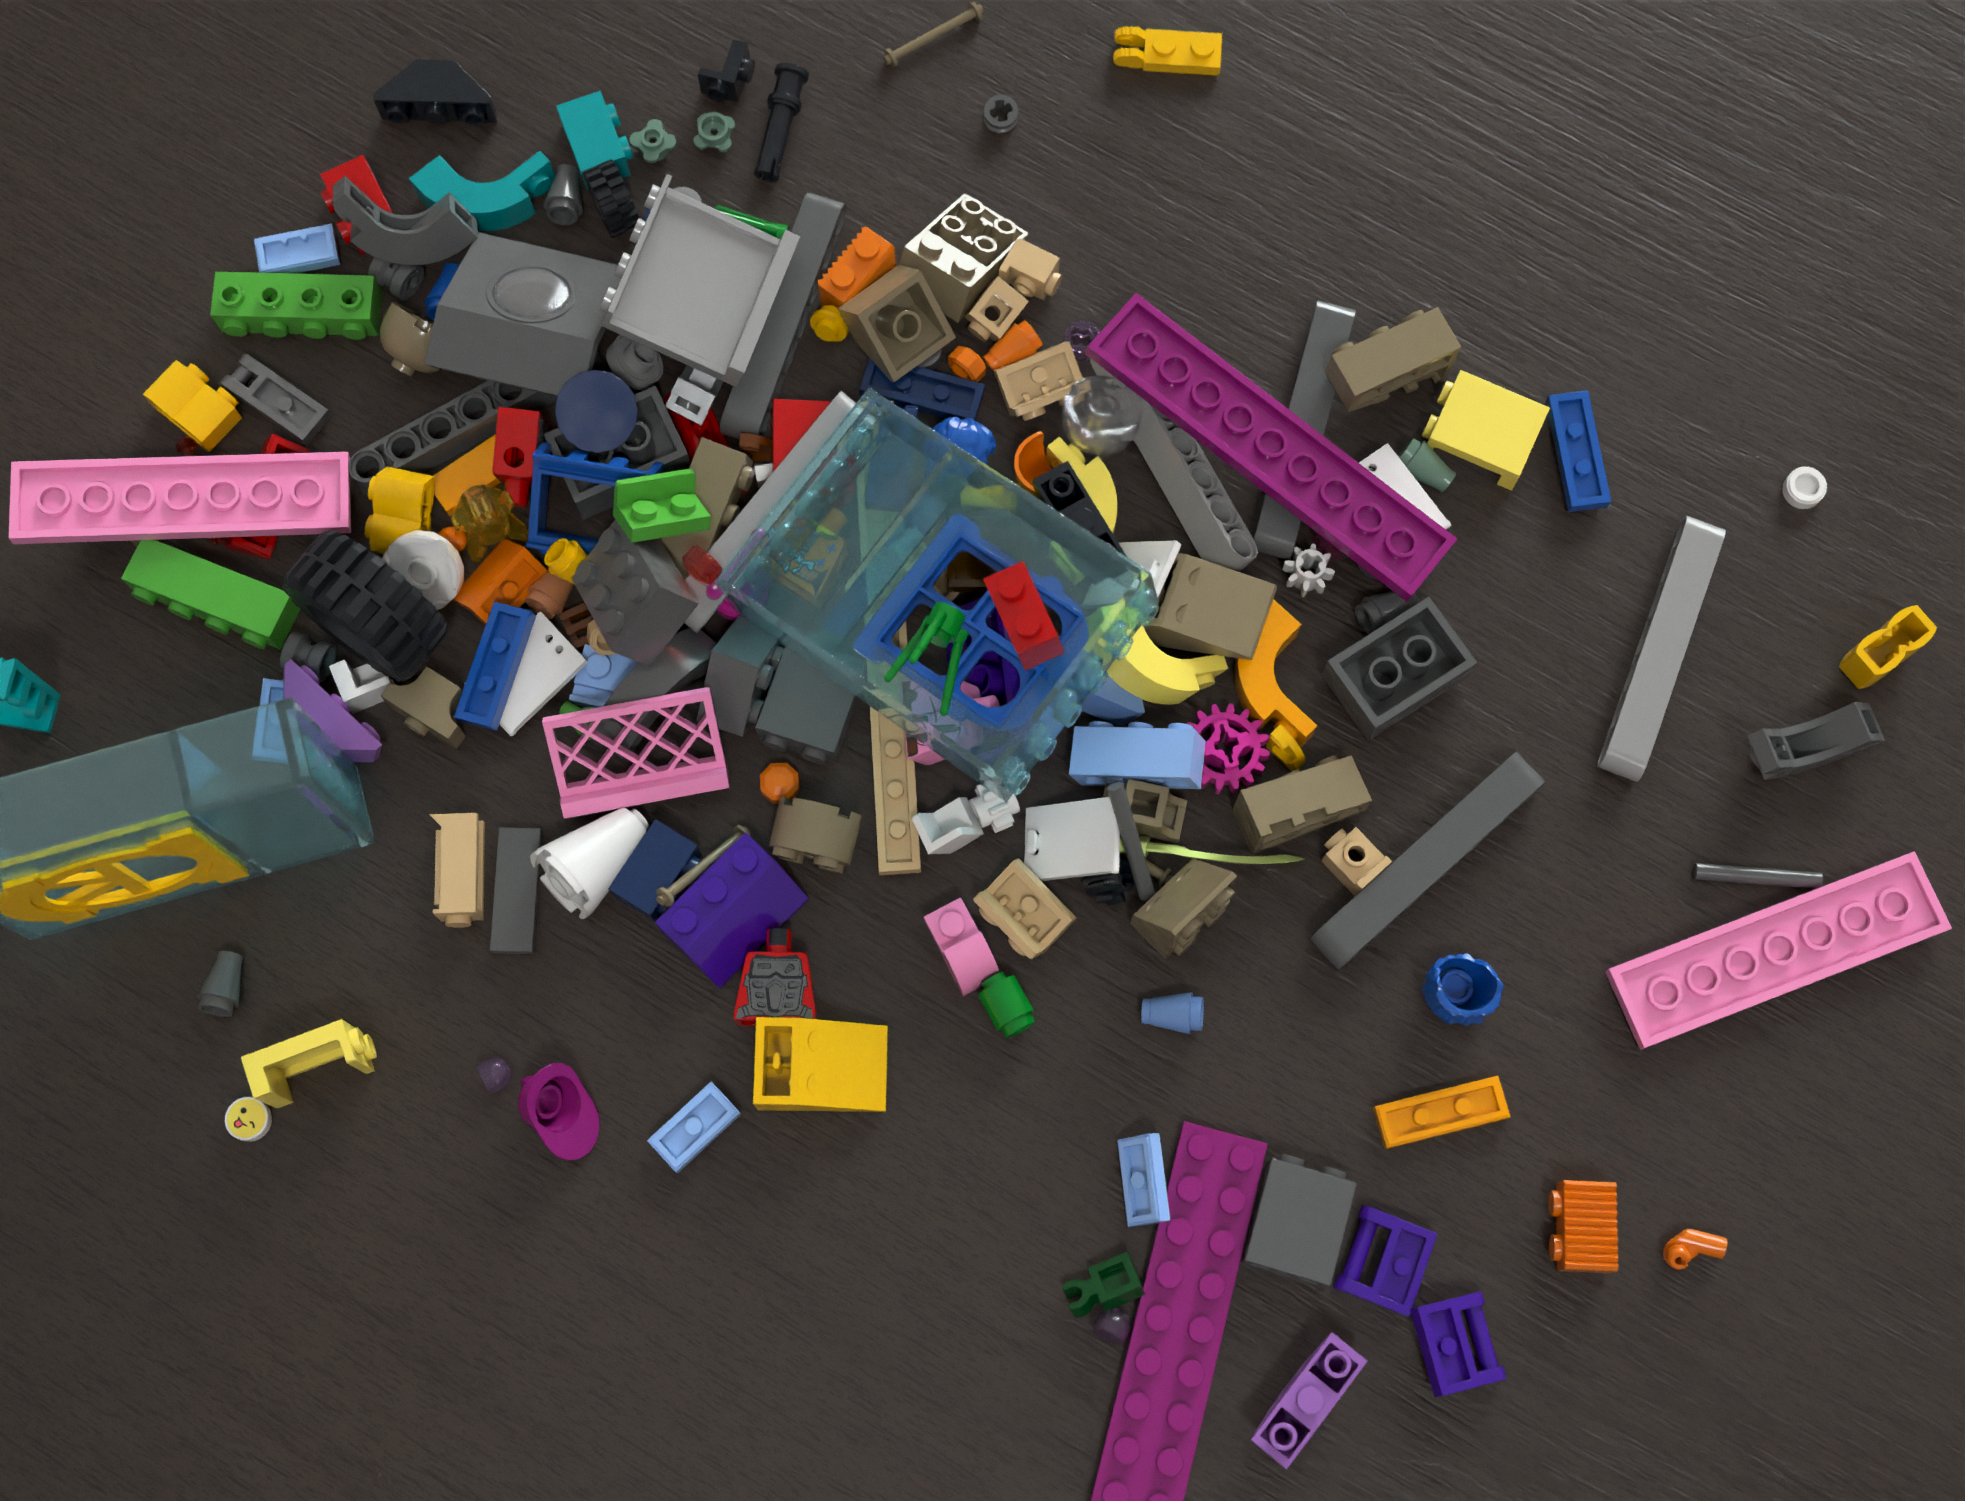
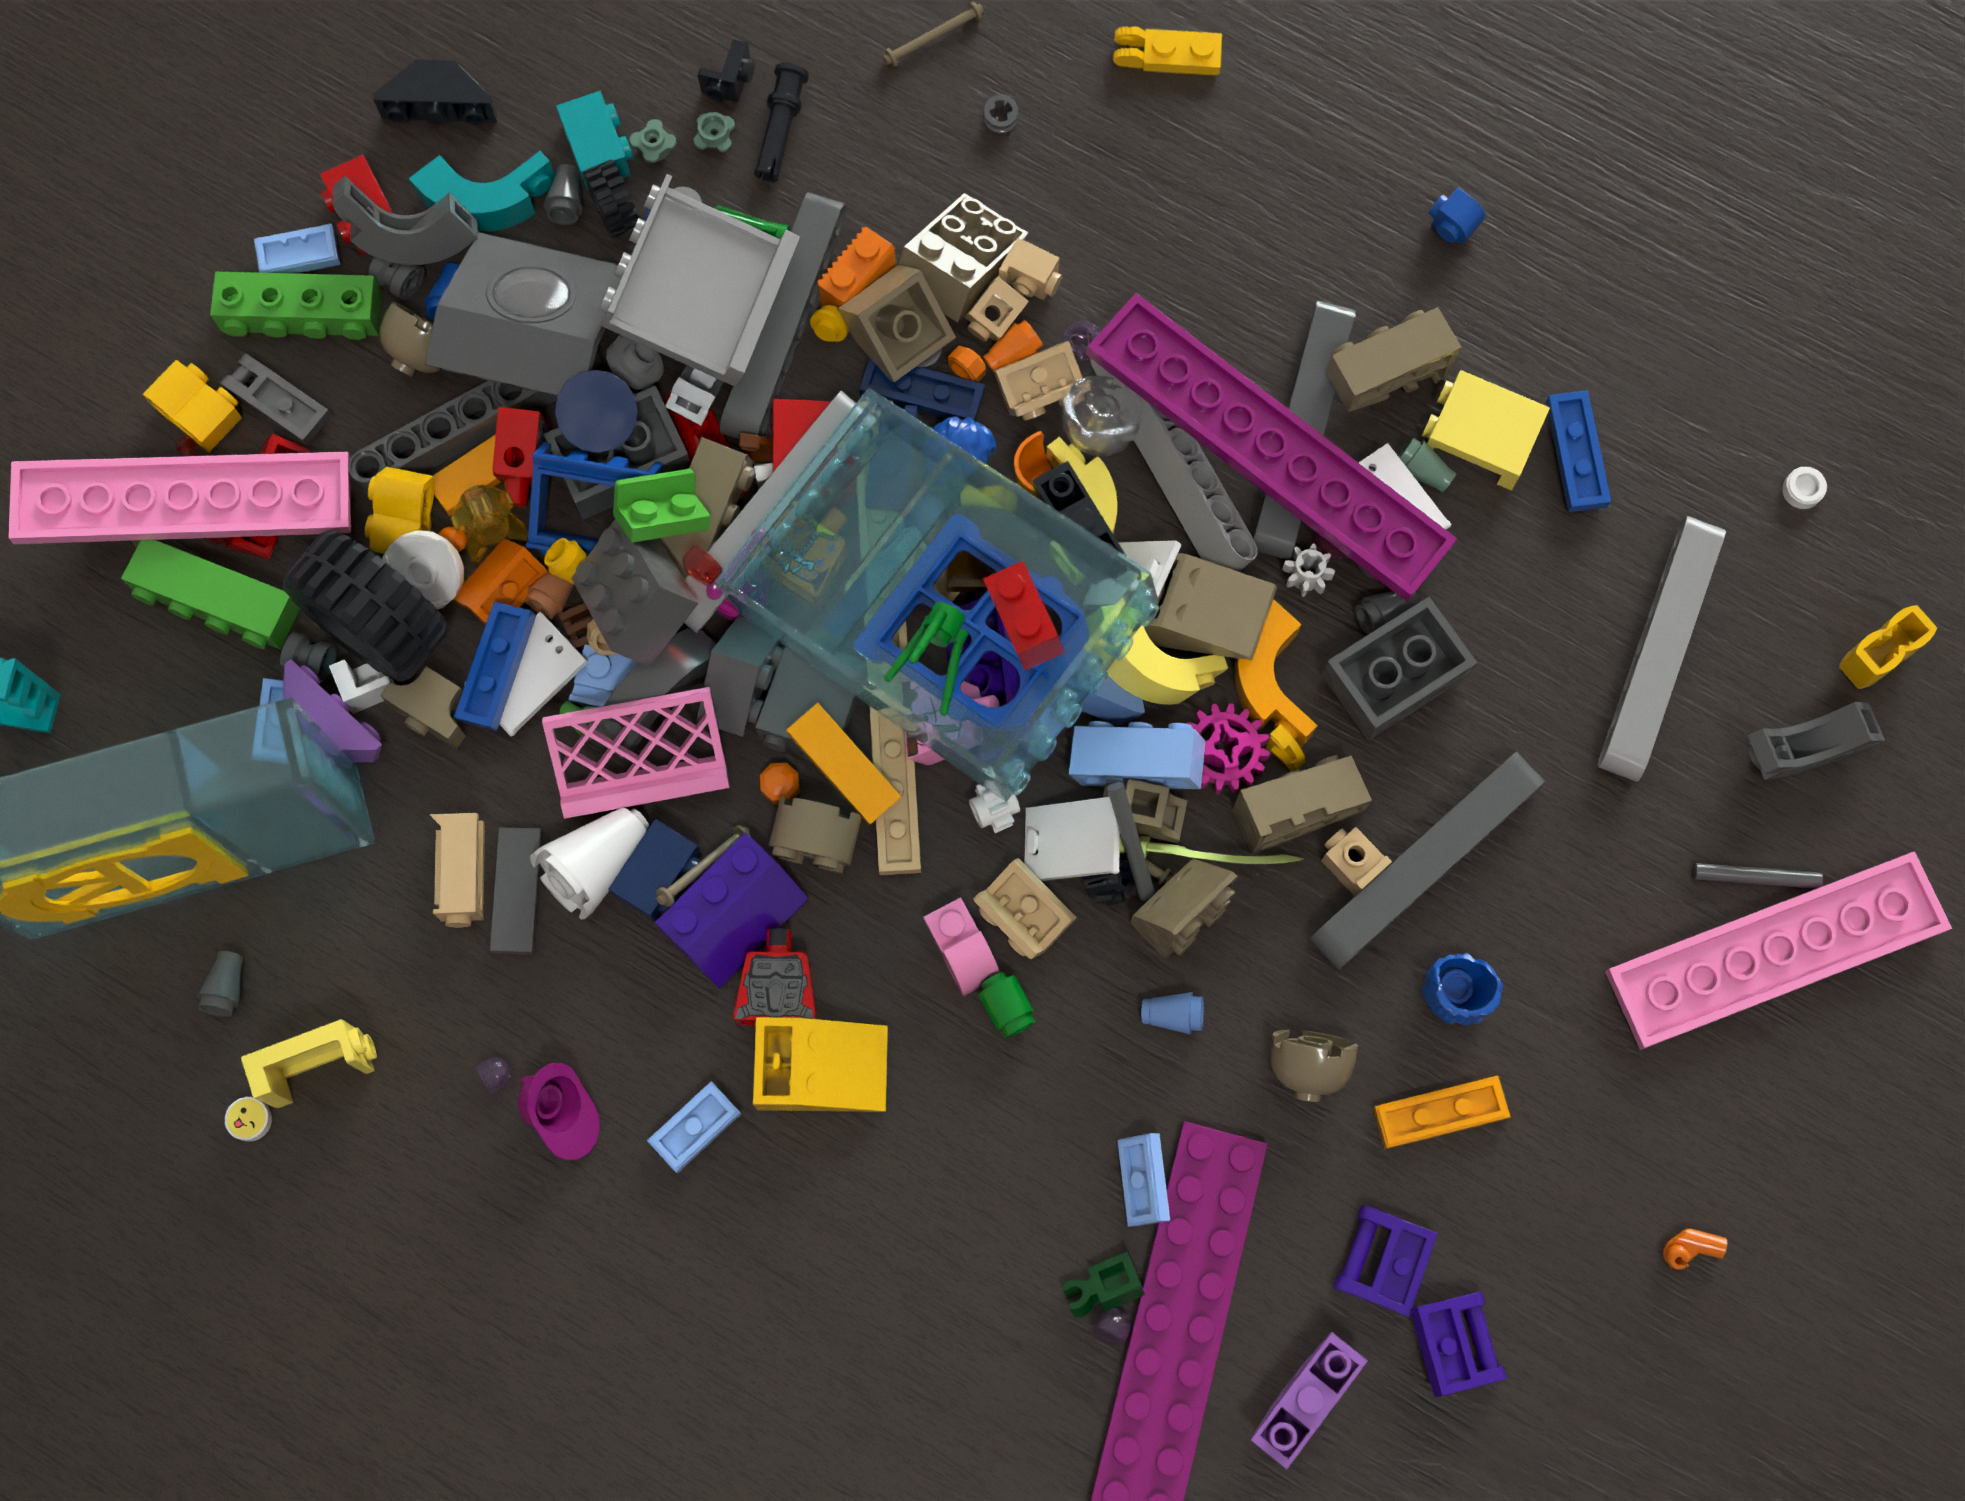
white panel [912,797,984,854] -> none
dark grey brick [1241,1154,1357,1288] -> none
orange brick [1548,1180,1619,1273] -> none
none -> light orange tile [785,702,901,825]
none -> dark tan cylinder [1270,1030,1358,1102]
none -> blue plate [1428,187,1485,243]

